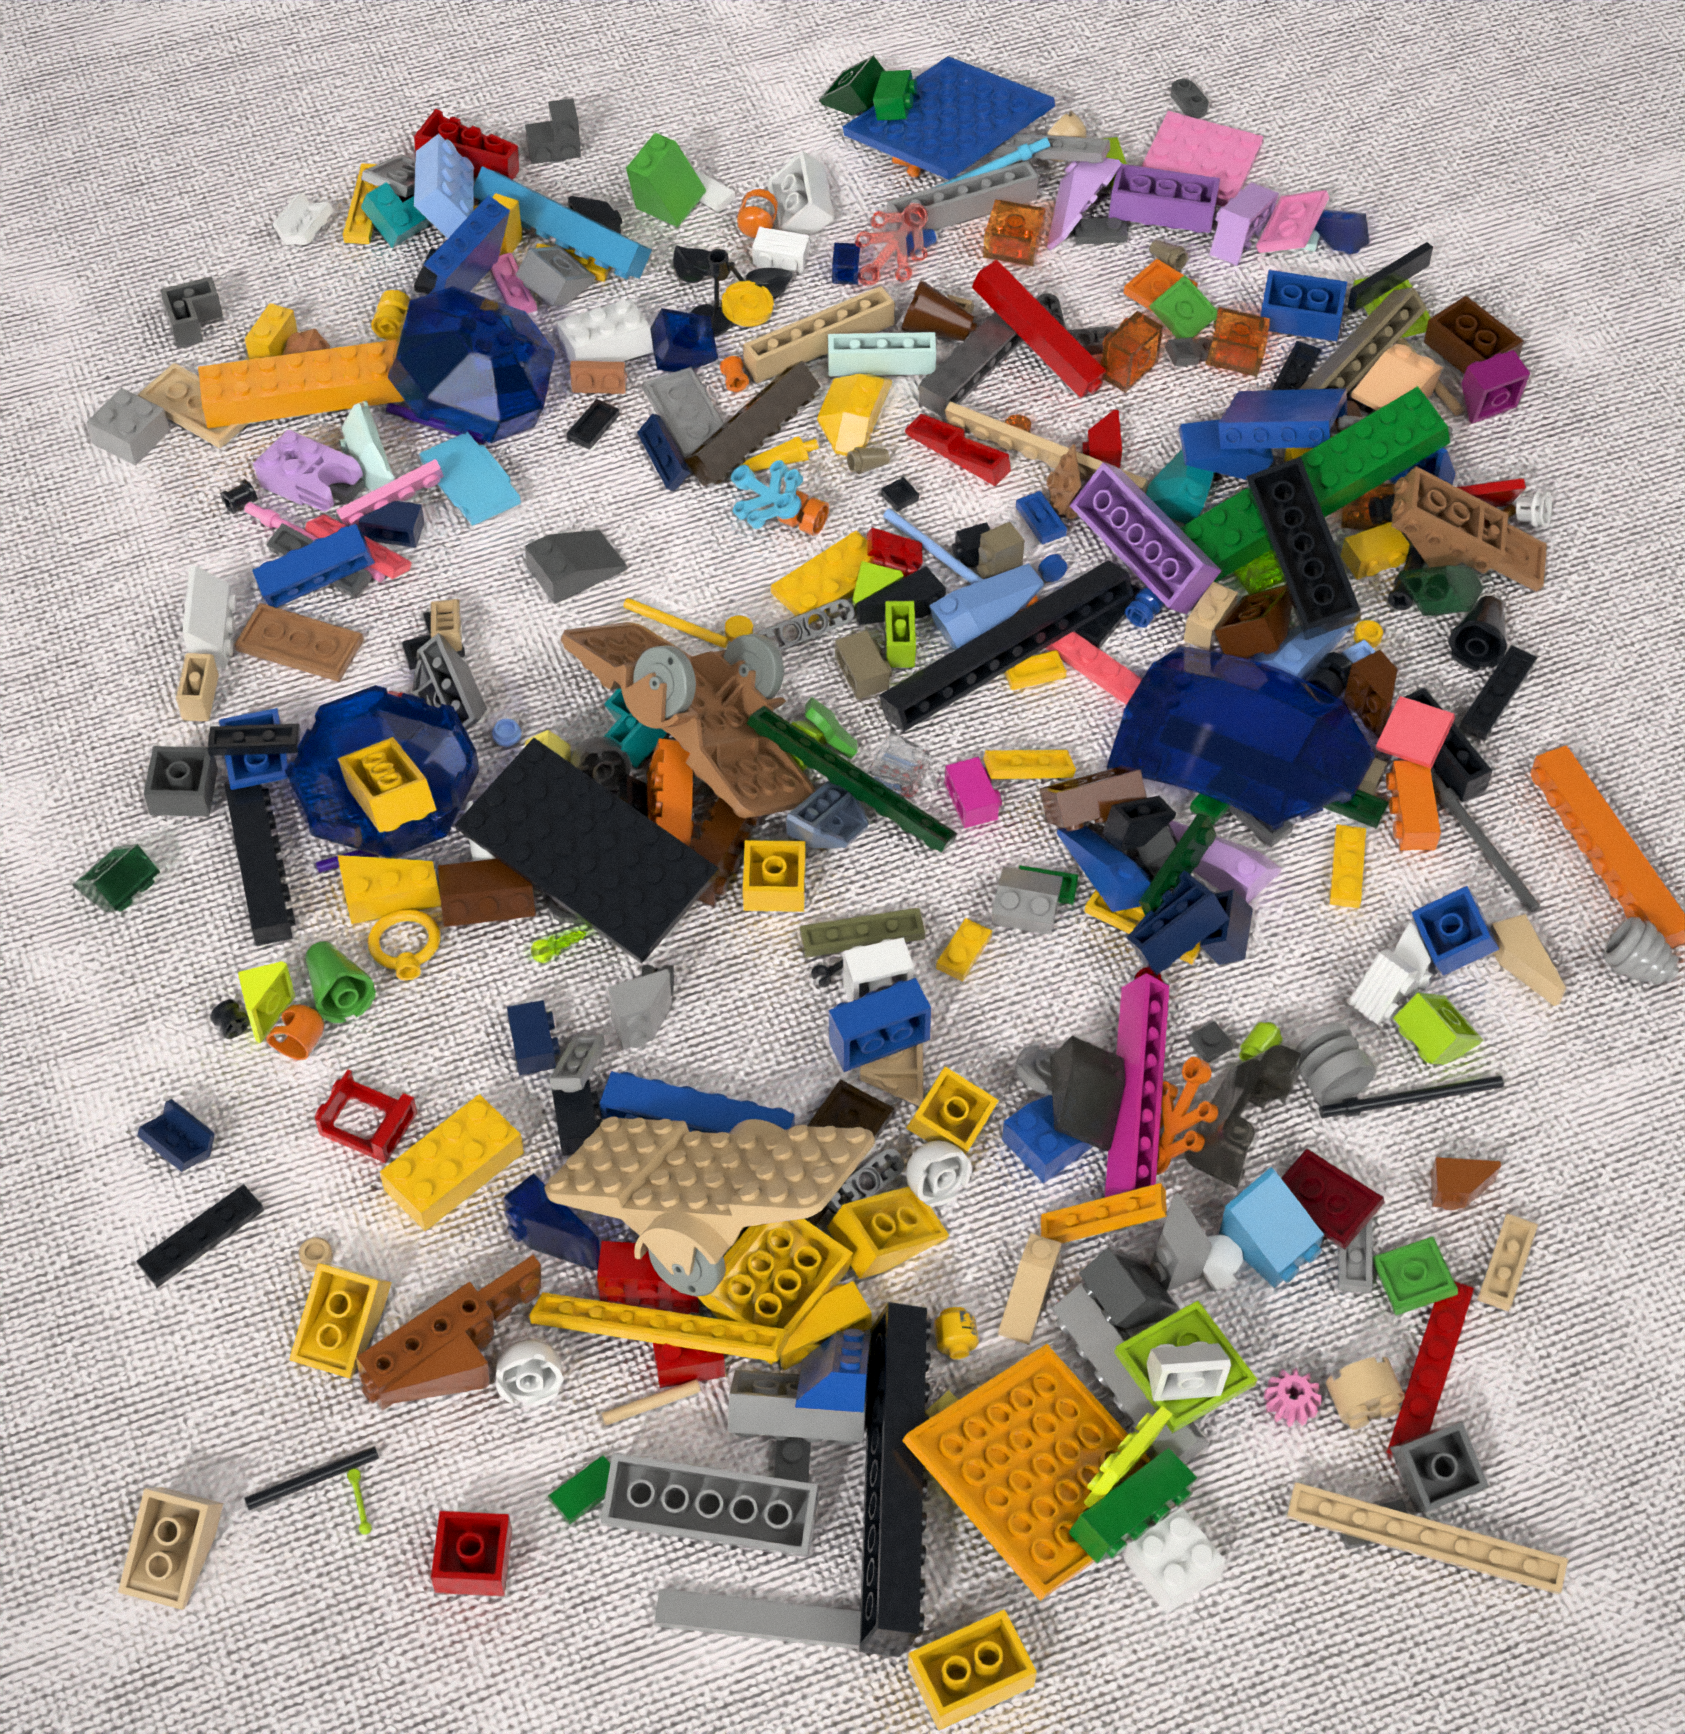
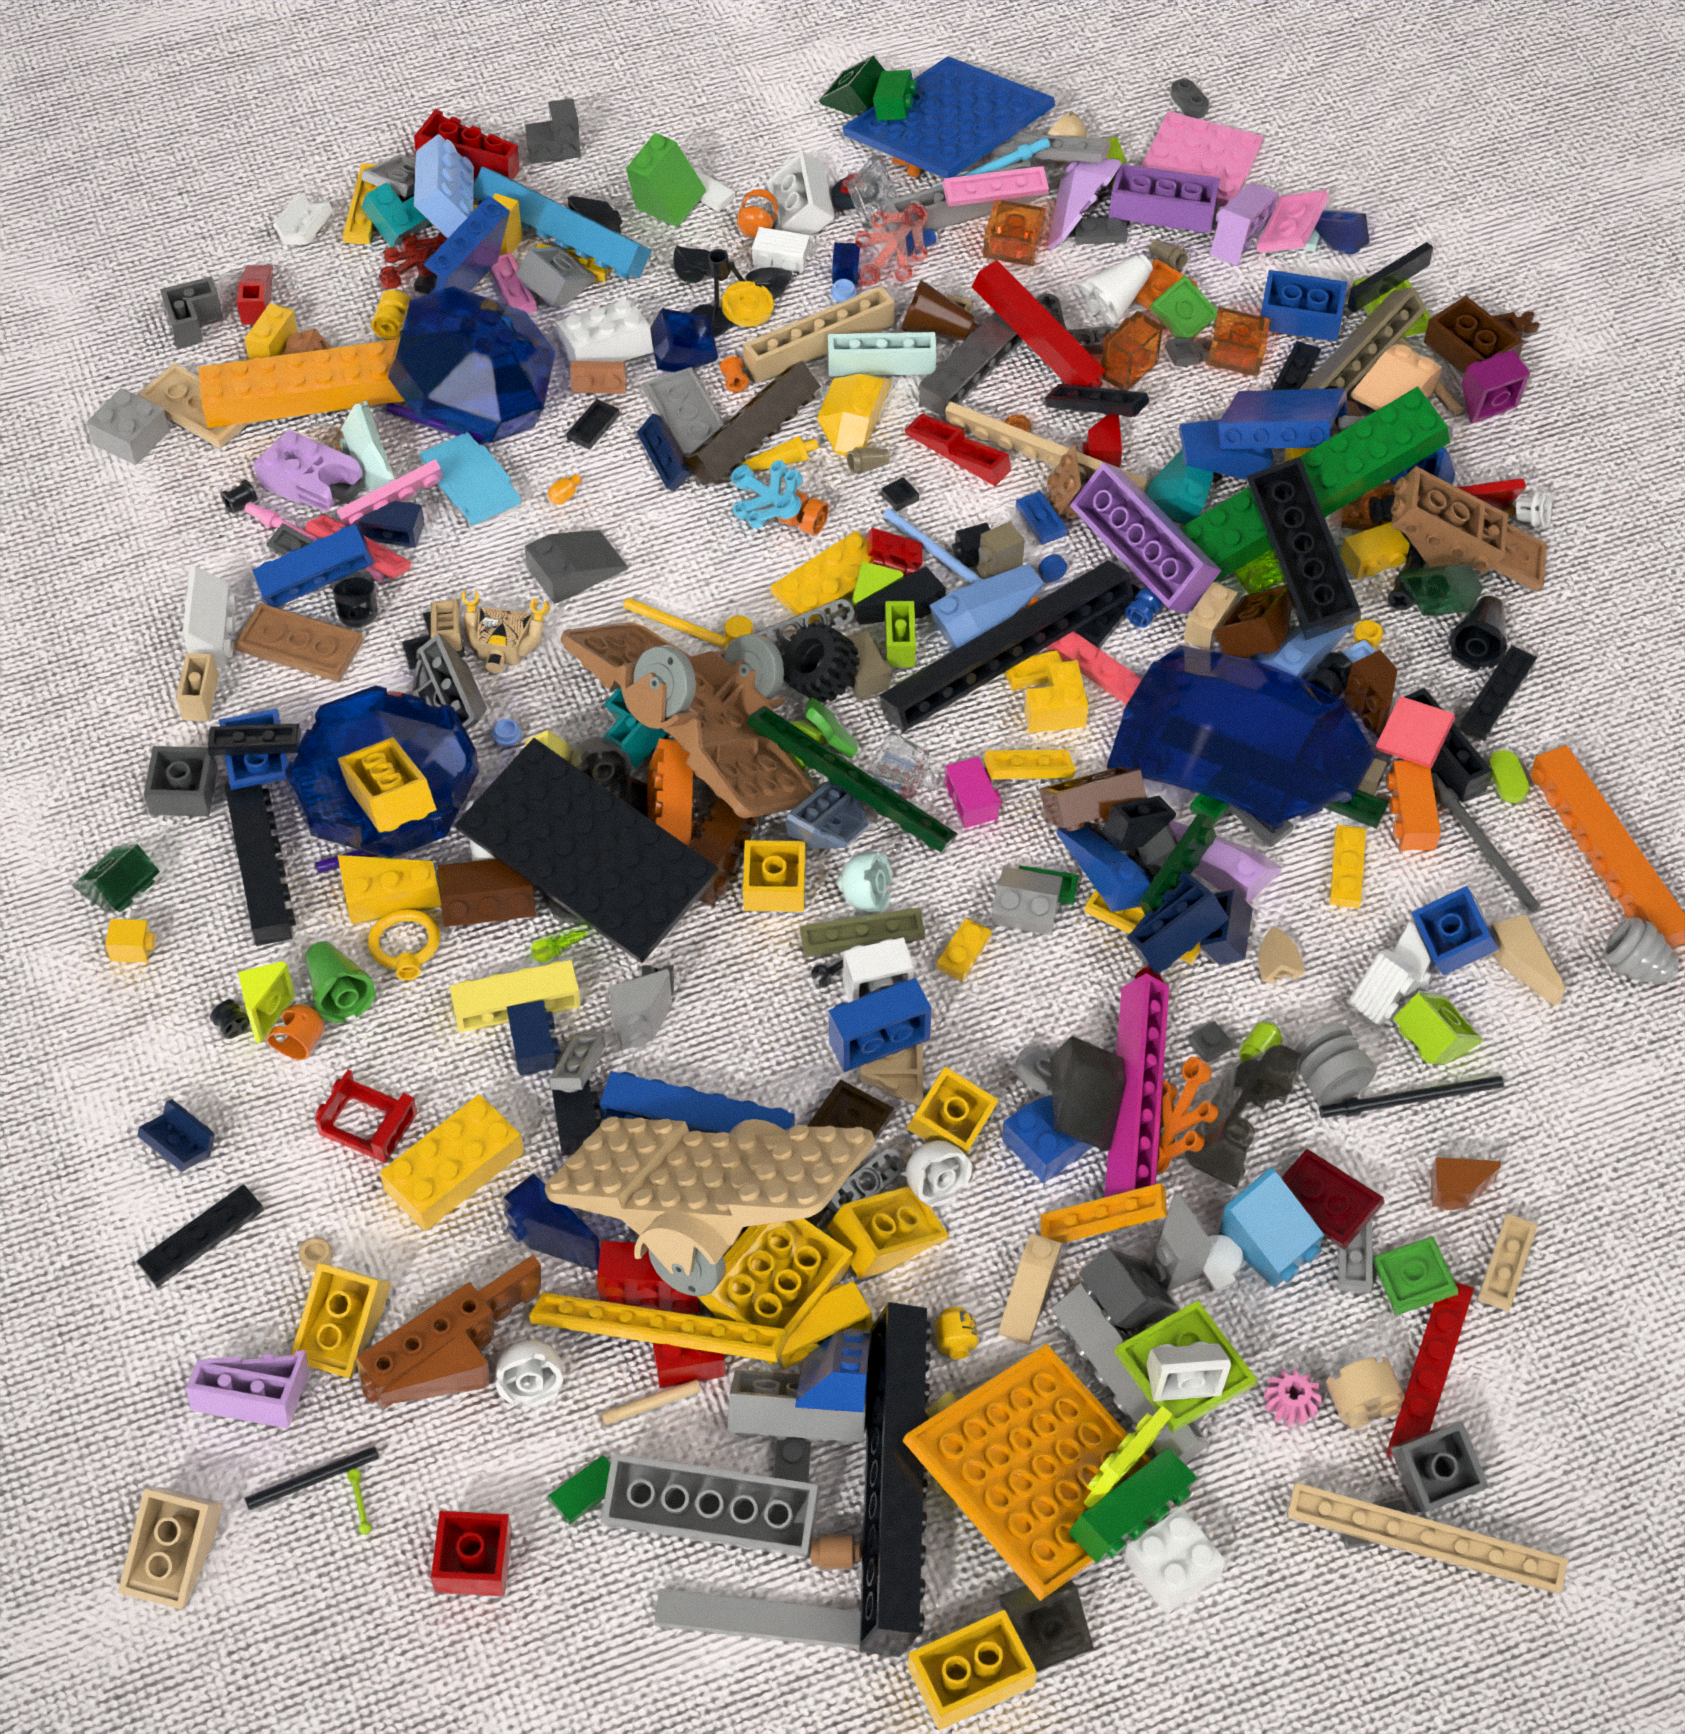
none -> yellow brick [105,919,156,963]
none -> lavender wedge [186,1350,309,1429]
none -> red slope [237,265,274,325]
none -> black helmet [333,577,378,628]
none -> clear red plant [379,232,448,289]
none -> light yellow brick [449,960,581,1033]
none -> tan torso [461,590,550,673]
none -> light orange cylinder [547,473,582,505]
none -> black tyre [781,623,860,703]
none -> medium nougat brick [811,1534,861,1570]
none -> clear plate [831,155,898,229]
none -> light blue plate [831,279,857,303]
none -> light aqua cylinder [838,852,892,912]
none -> bright pink plate [942,166,1049,207]
none -> clear smoke slope [999,1579,1094,1671]
none -> yellow brick [1024,660,1088,733]
none -> black plate [1044,384,1149,417]
none -> white cone [1079,254,1153,326]
none -> tan brick [1258,926,1305,983]
none -> lime tile [1488,750,1529,803]
none -> reddish brown plate [1493,312,1539,338]

